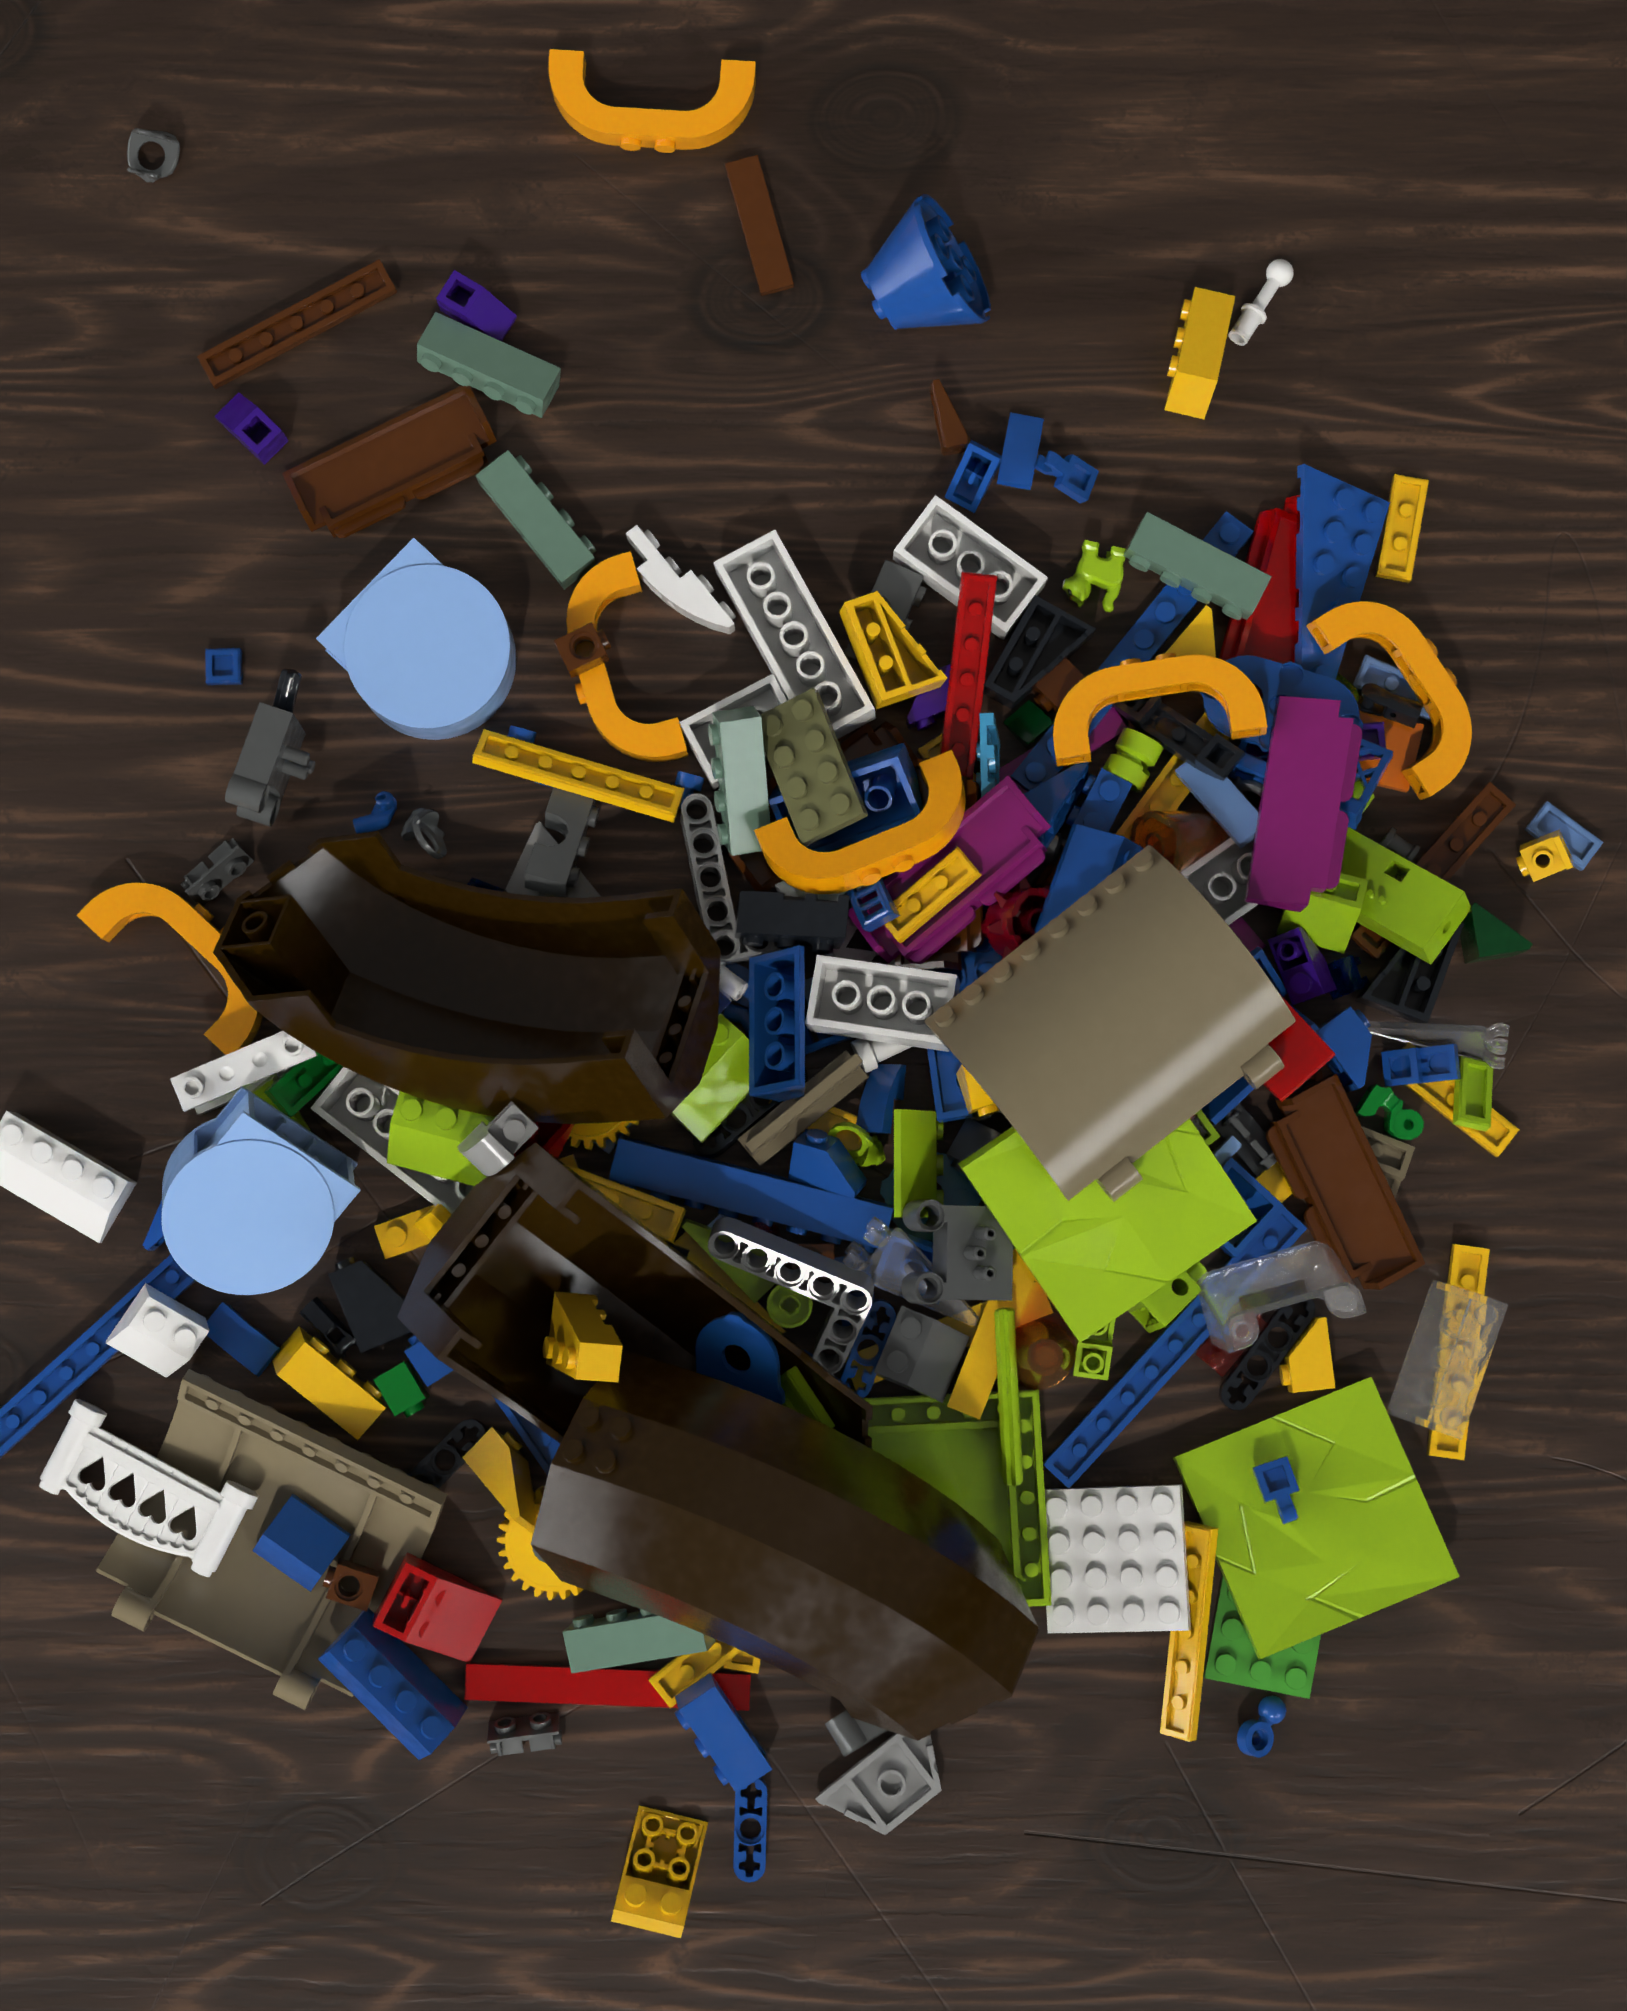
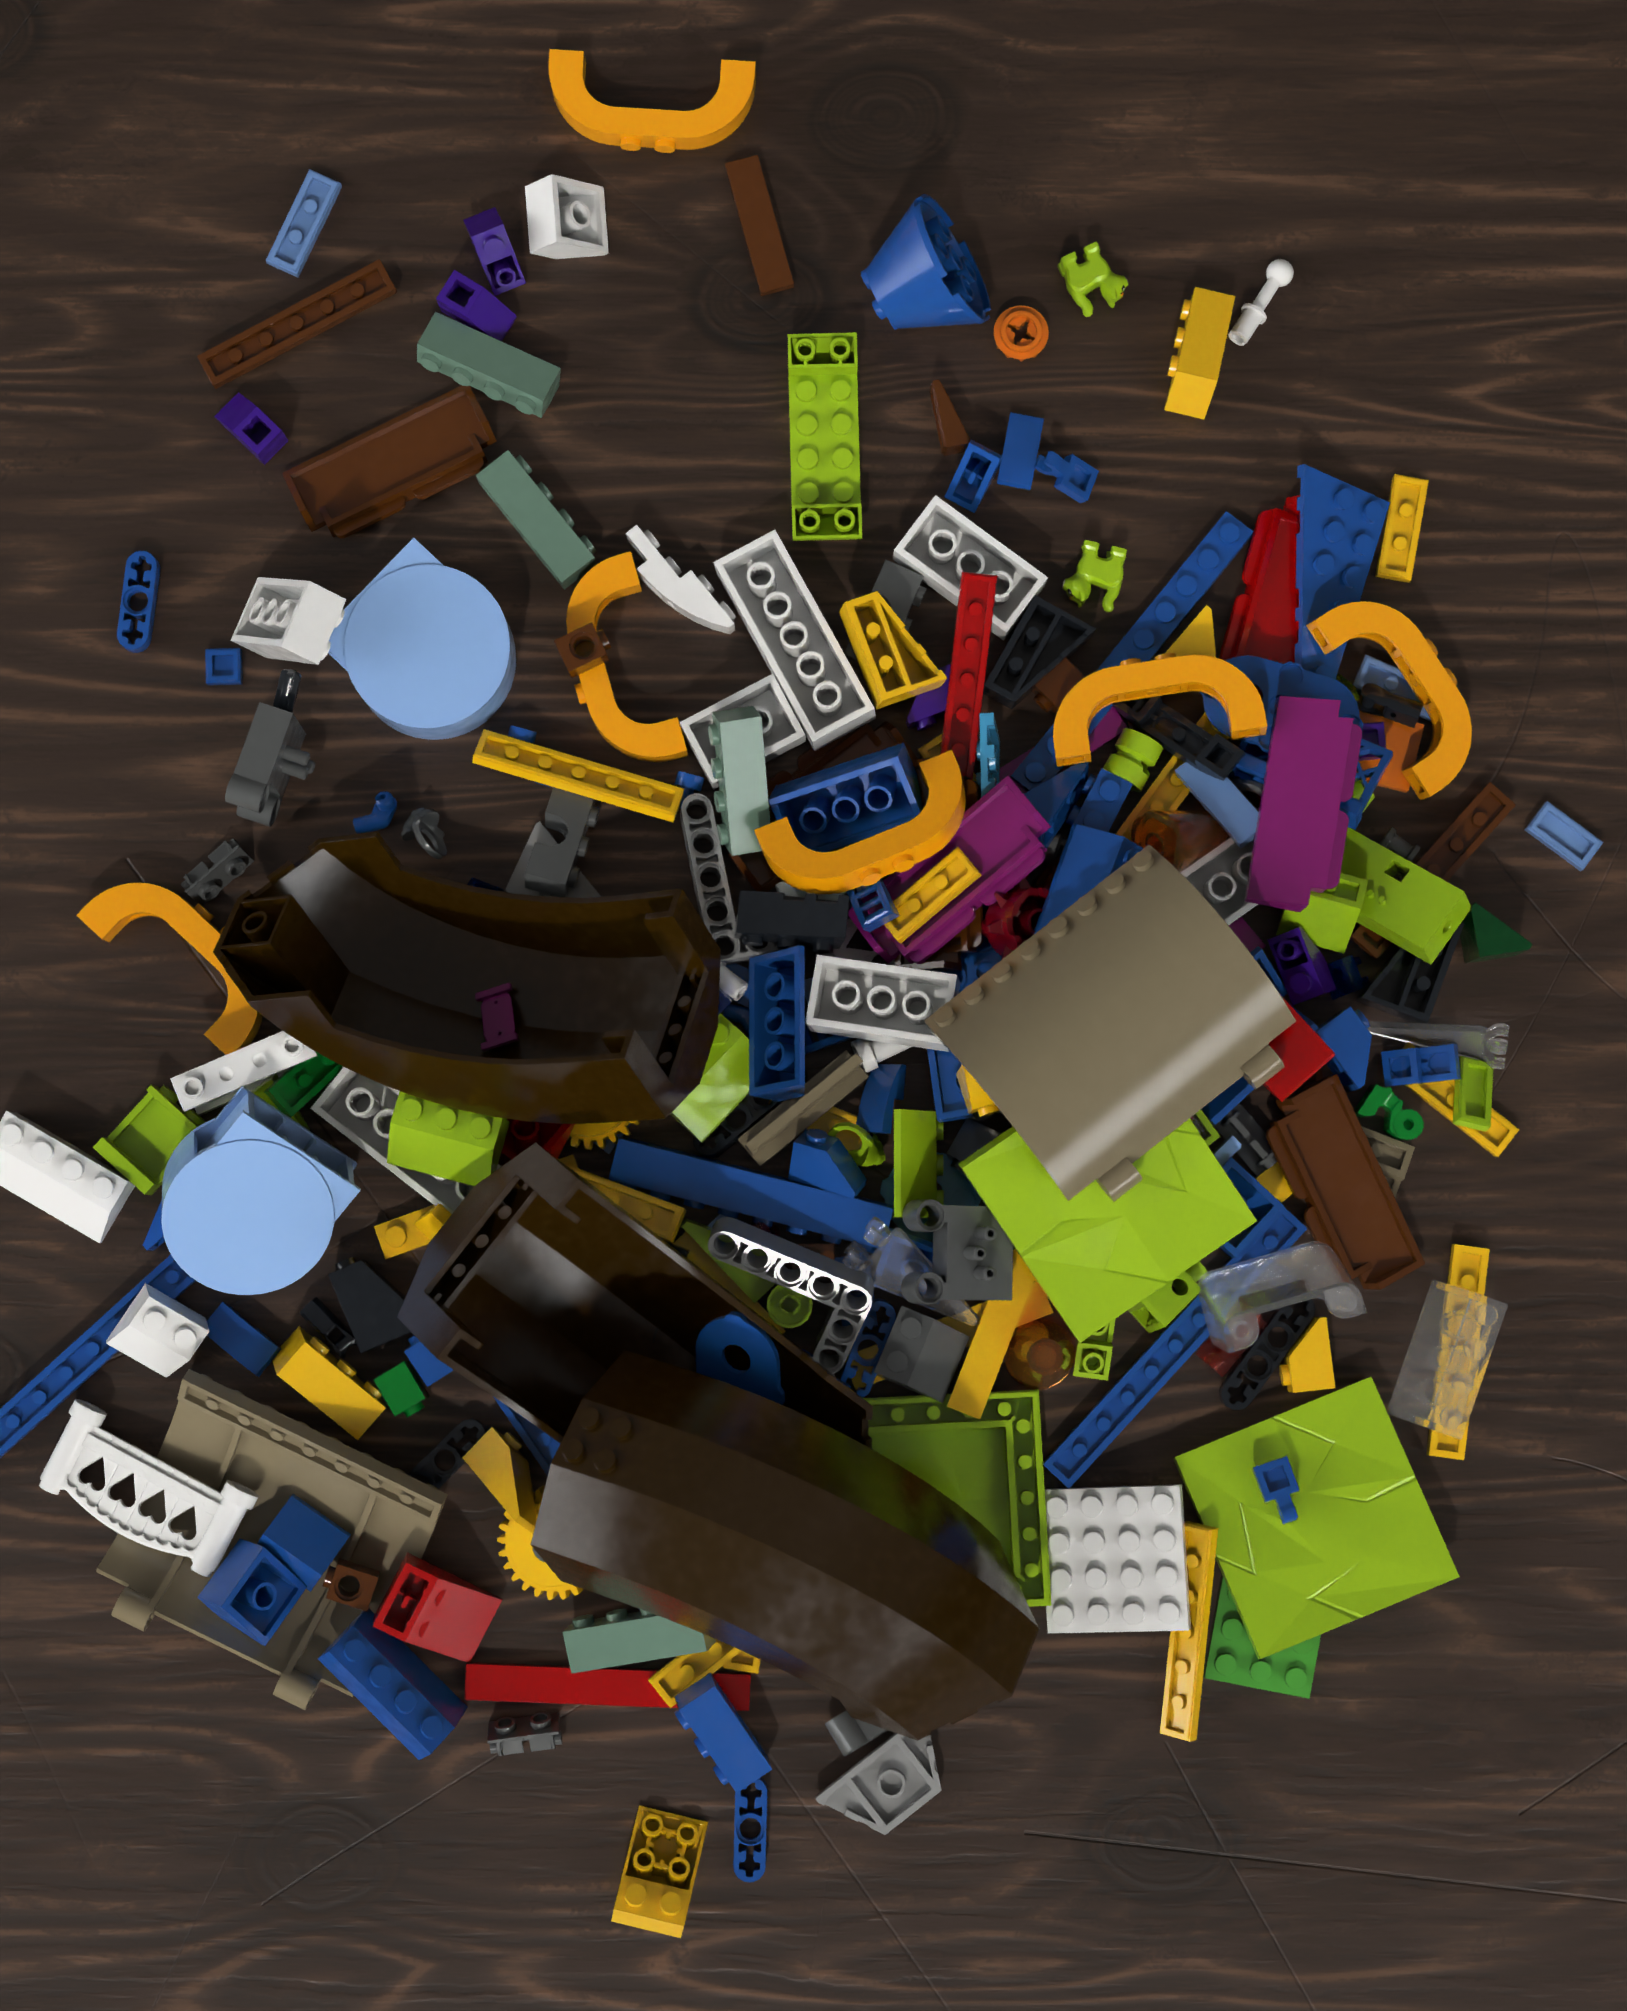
dark grey piece [127,128,180,183] -> none
light grey brick [457,1101,539,1177] -> none
yellow wedge [543,1292,623,1383] -> none
olive plate [760,688,868,846] -> none
lime tile [780,1366,835,1428] -> none
lime axle [994,1308,1023,1486] -> none
dark green slope [1003,699,1054,748] -> none
sand green brick [1123,512,1272,620] -> none
blue plate [1237,1695,1287,1758] -> none
yellow brick [1516,829,1573,882] -> none
none -> lime panel [93,1085,205,1195]
none -> blue beam [117,551,160,653]
none -> blue slope [197,1539,307,1646]
none -> white brick [230,577,346,665]
none -> medium blue tile [266,169,342,278]
none -> dark purple slope [463,207,526,296]
none -> magenta piece [475,982,519,1051]
none -> white slope [525,174,609,259]
none -> lime slope [787,332,862,541]
none -> orange gear [993,305,1049,361]
none -> lime animal [1058,242,1128,317]

